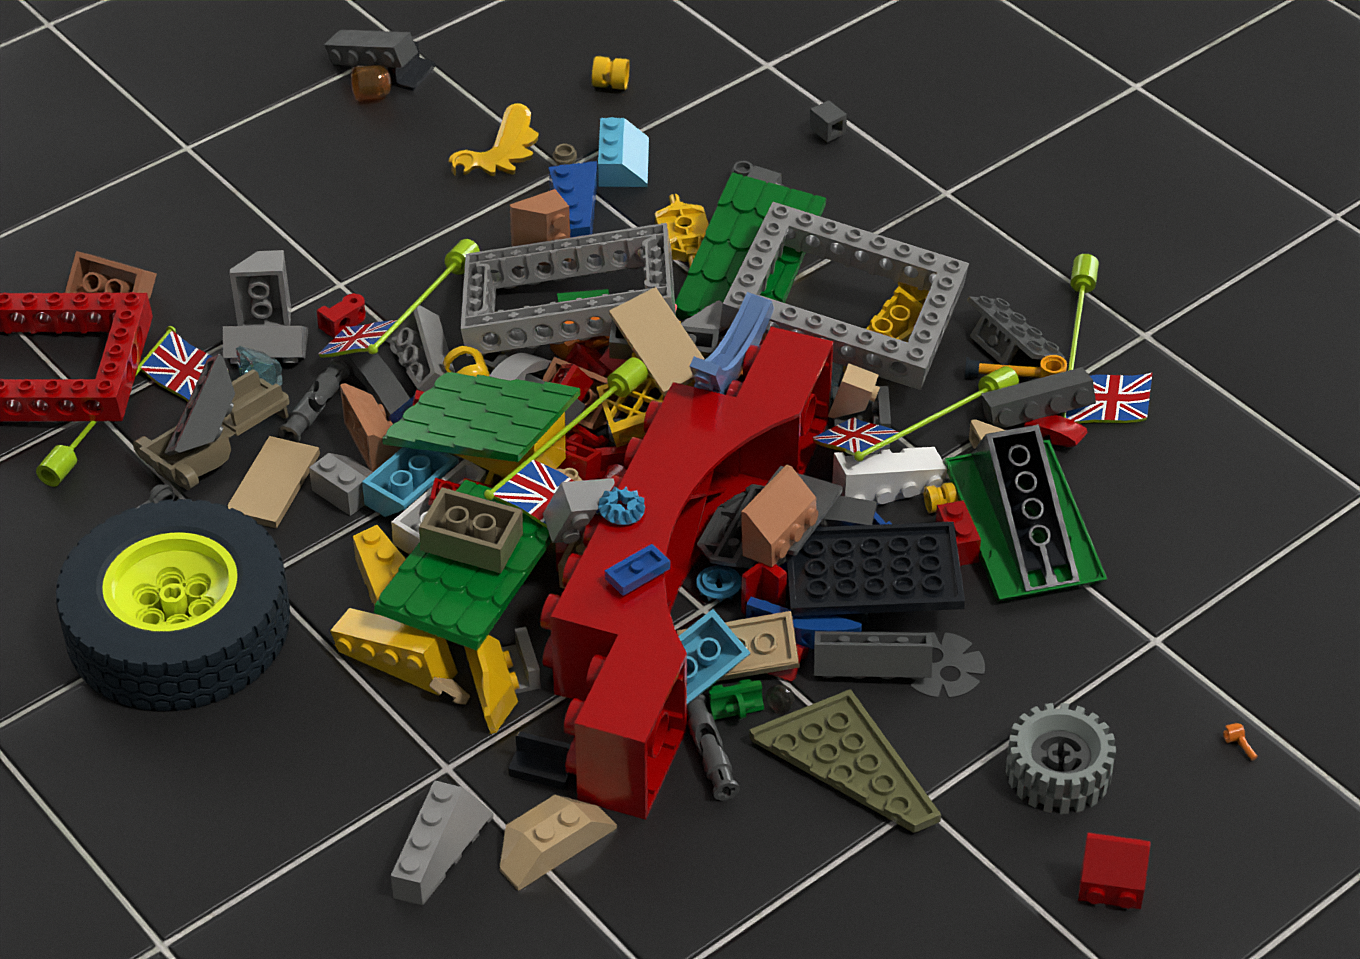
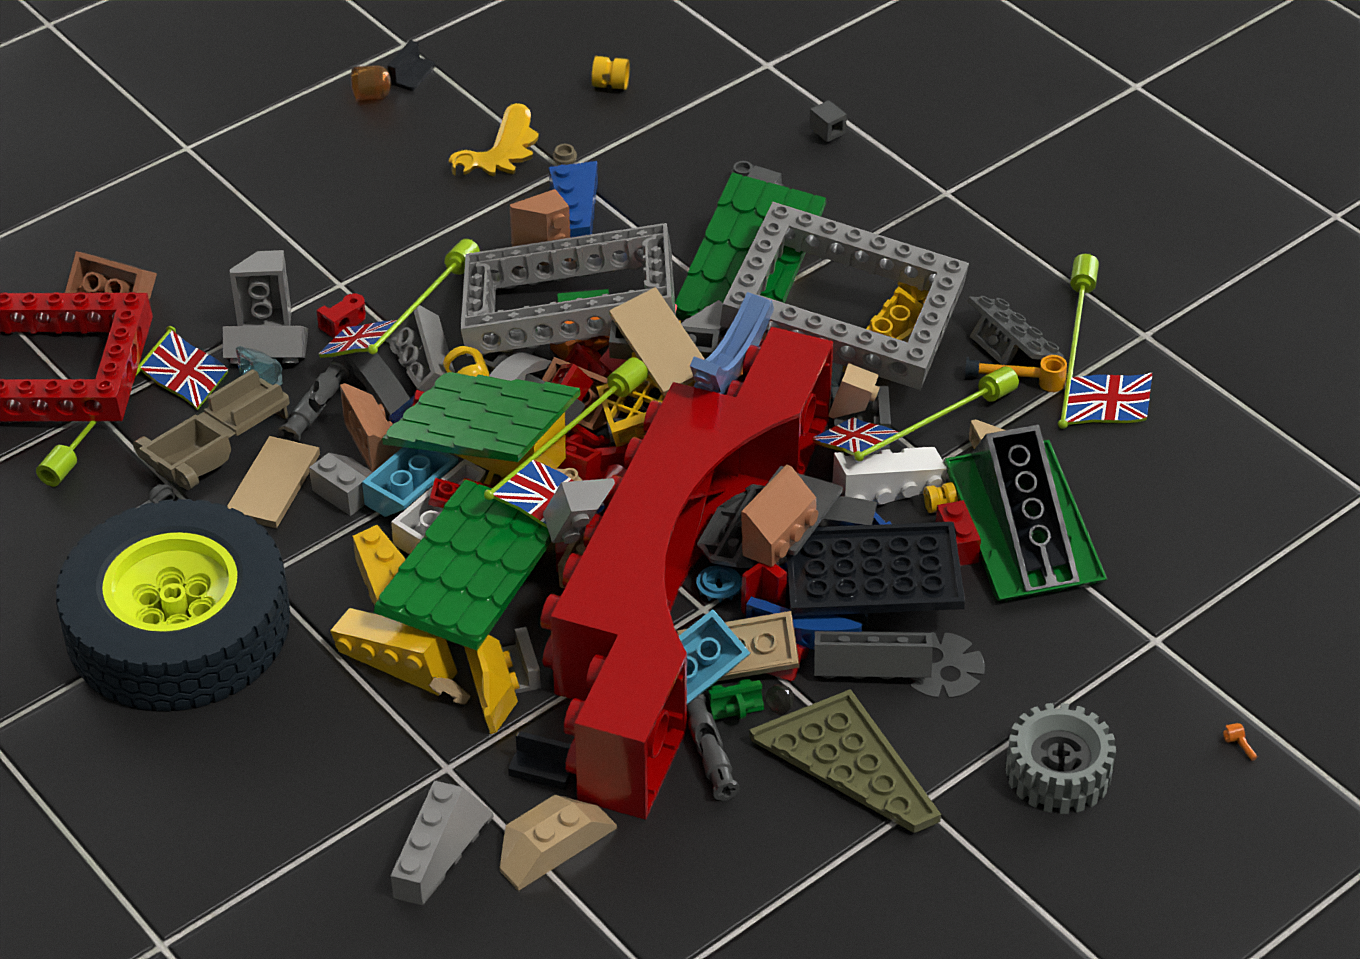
dark grey wedge [164,354,235,456] -> none
dark grey brick [324,30,418,68] -> none
dark tan brick [419,488,523,573] -> none
medium azure slope [598,117,649,187] -> none
dark azure gear [598,486,645,525] -> none
blue plate [605,544,670,596] -> none
yellow plate [655,194,709,266] -> none
dark grey brick [981,367,1096,429] -> none
red slope [1024,415,1087,447] -> none
red slope [1078,832,1151,909] -> none

